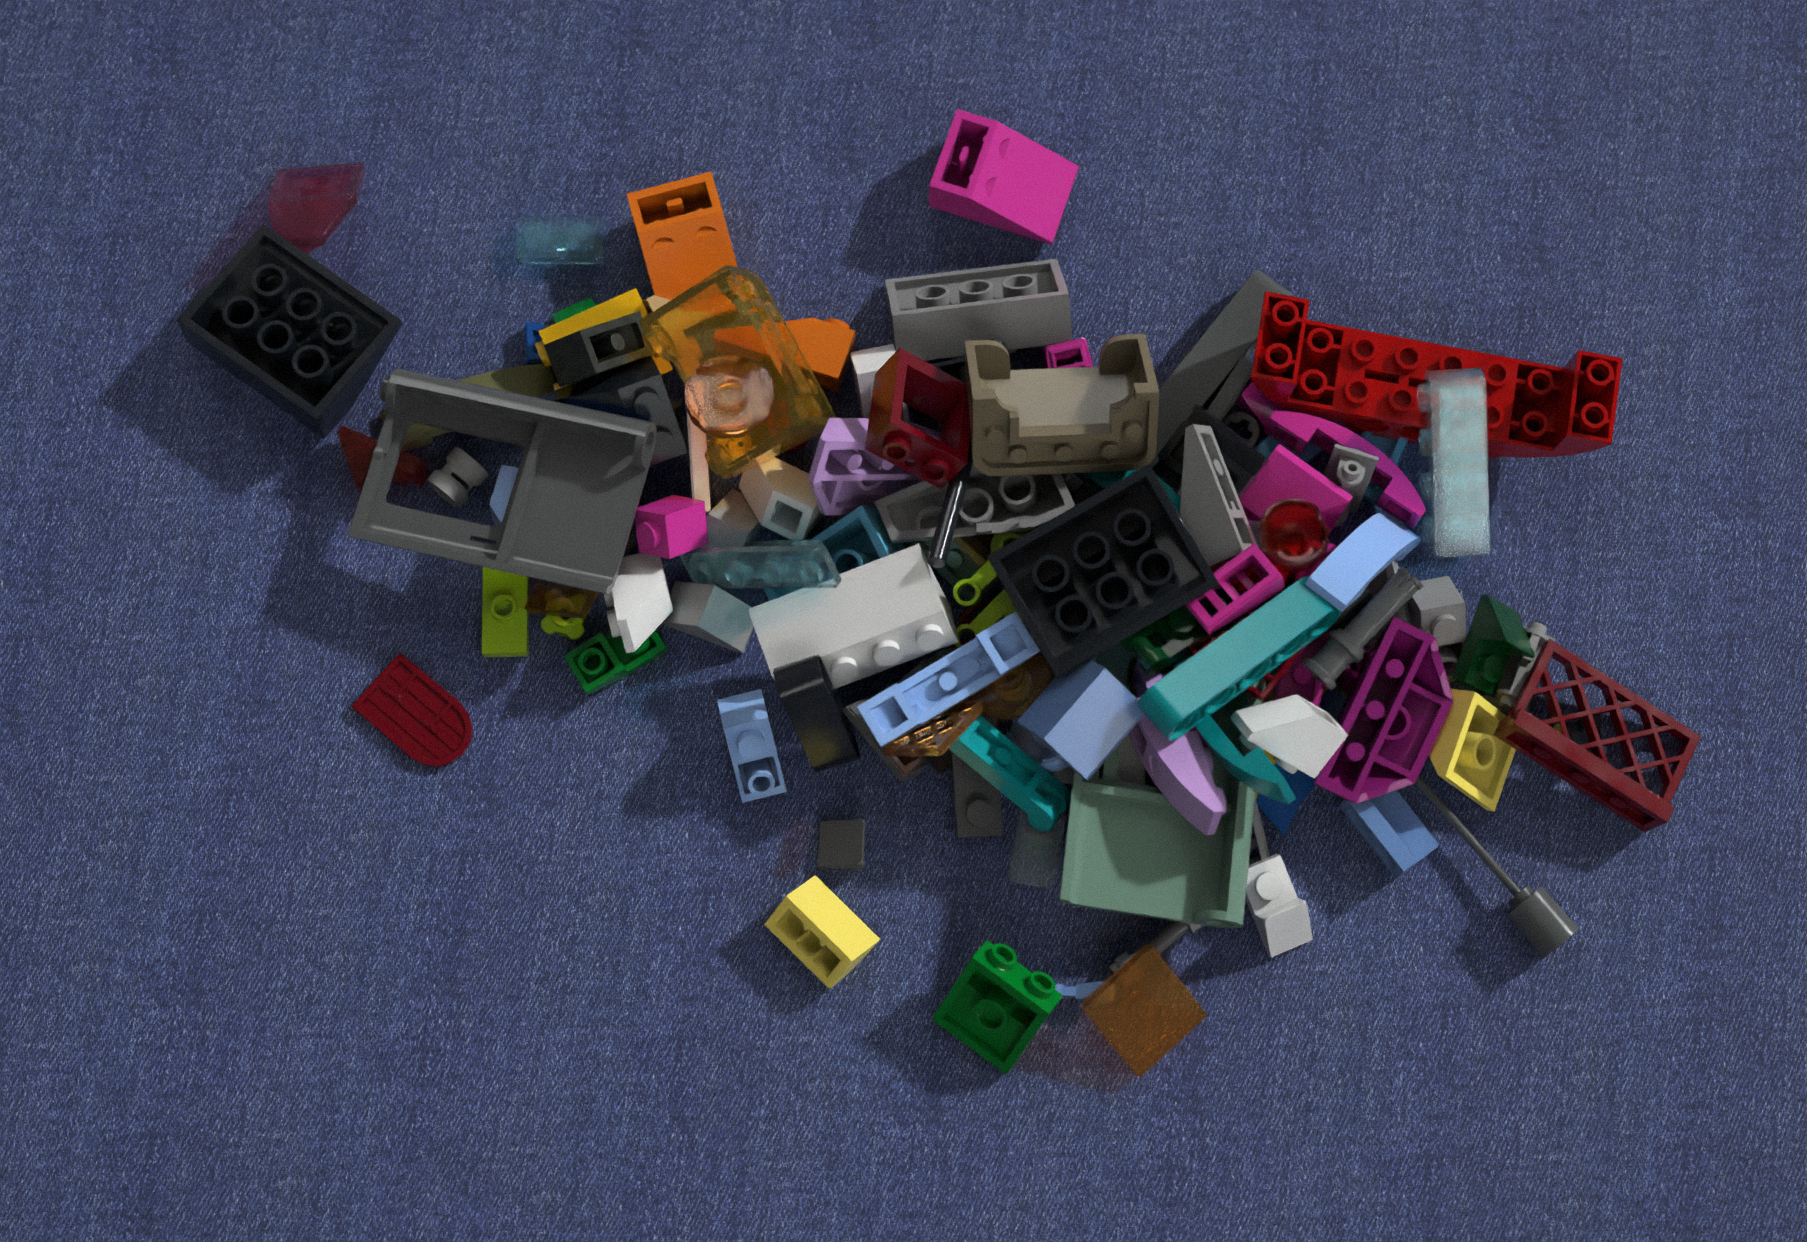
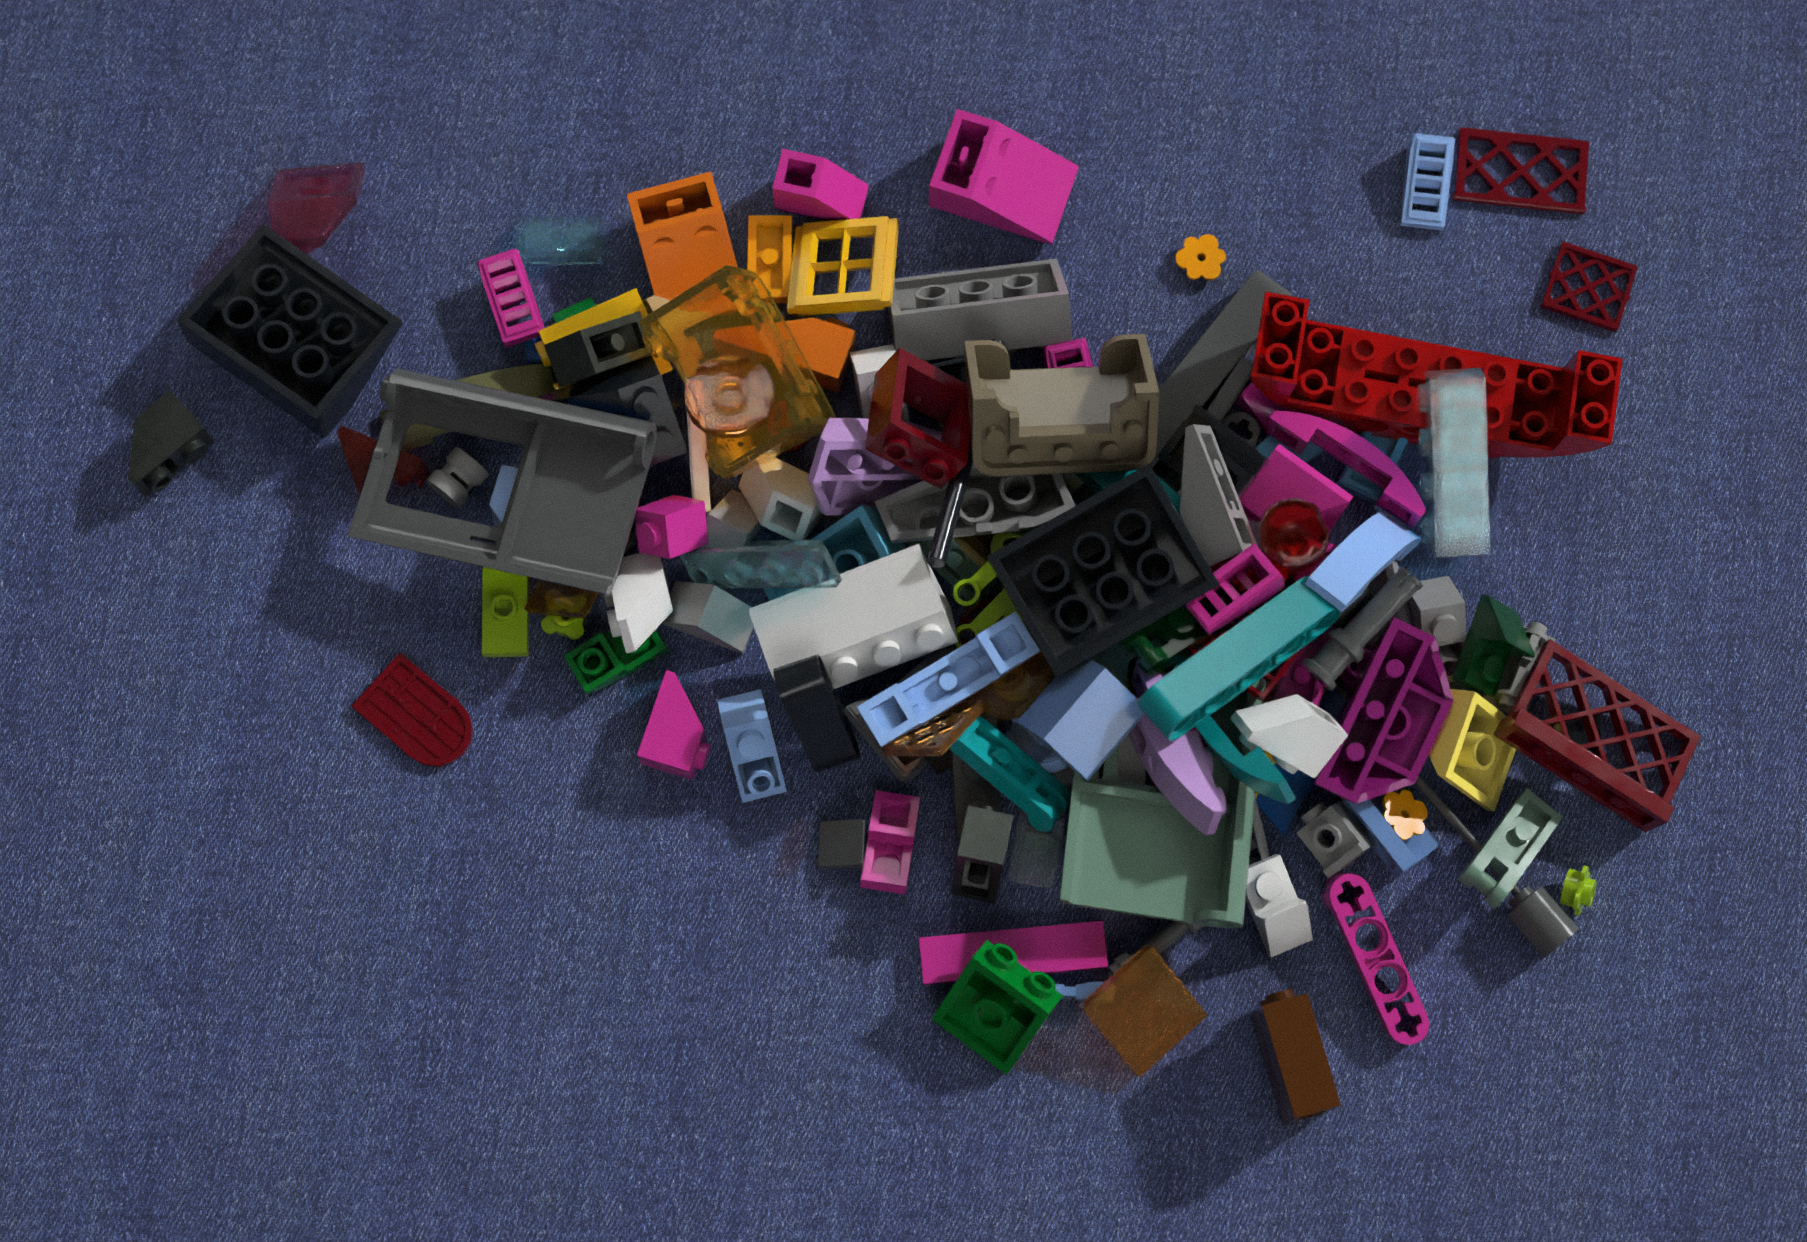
light yellow brick [764,875,880,989] -> none
light grey hinge [1323,444,1379,527] -> none
none -> pearl dark grey slope [128,390,214,498]
none -> dark pink slope [477,249,545,348]
none -> dark pink slope [637,670,711,780]
none -> light orange plate [747,215,793,303]
none -> dark pink slope [772,149,869,221]
none -> yellow piece [787,216,899,316]
none -> dark pink slope [860,790,920,894]
none -> dark pink tile [919,921,1108,986]
none -> pearl dark grey slope [950,806,1013,904]
none -> light orange plant [1175,234,1226,281]
none -> reddish brown brick [1250,989,1341,1125]
none -> light grey brick [1297,801,1375,878]
none -> dark pink beam [1321,873,1429,1045]
none -> light orange plant [1382,790,1428,840]
none -> light blue slope [1400,133,1455,231]
none -> dark red window [1452,127,1589,215]
none -> sand green plate [1457,788,1563,909]
none -> dark red window [1540,241,1638,333]
none -> lime plate [1561,865,1597,916]

